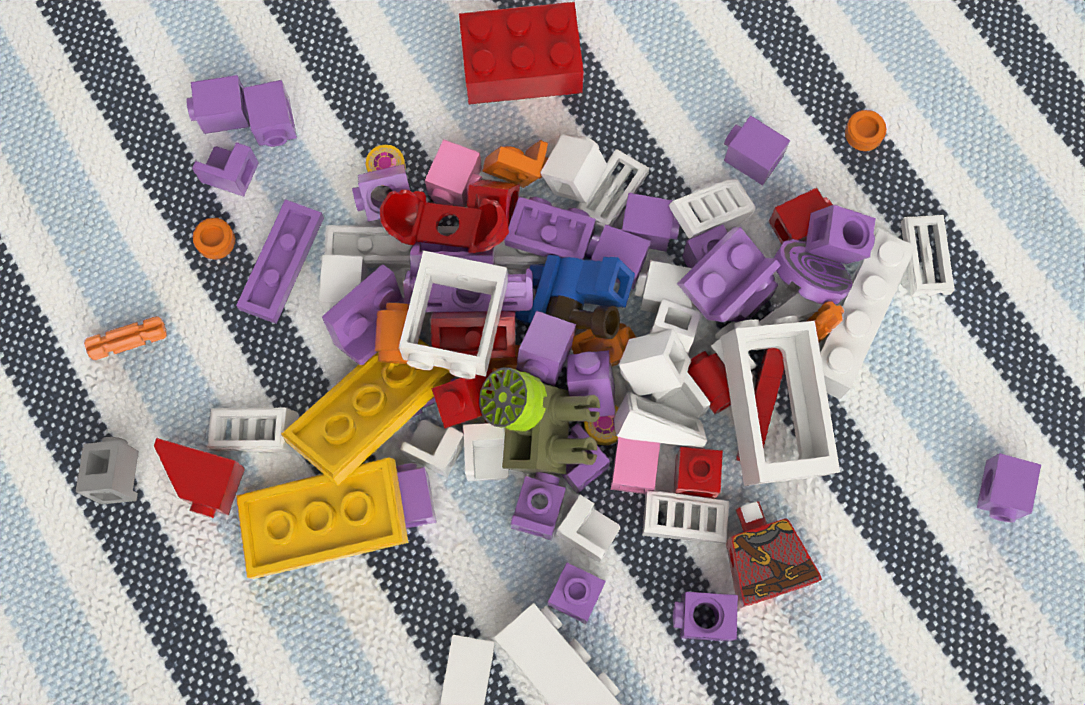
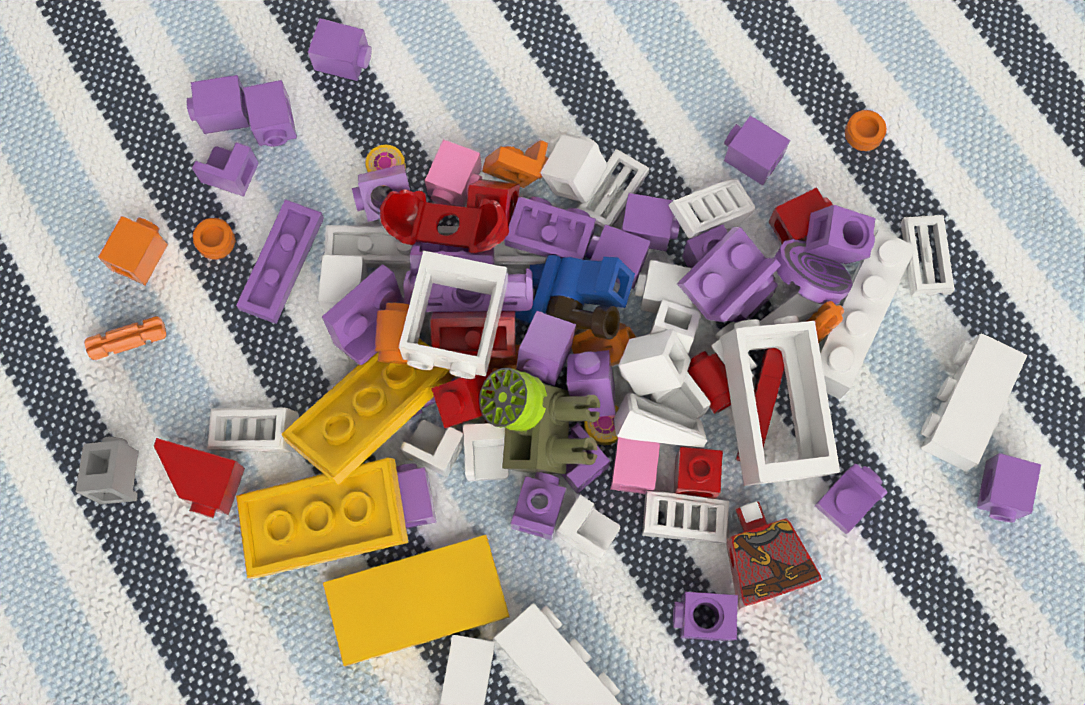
red brick [459,2,584,105] -> none
medium lavender brick [548,562,606,624] -> none
none -> orange brick [98,216,168,286]
none -> medium lavender brick [308,18,372,81]
none -> yellow tile [323,535,510,667]
none -> medium lavender bracket [814,464,887,534]
none -> white brick [920,333,1027,471]

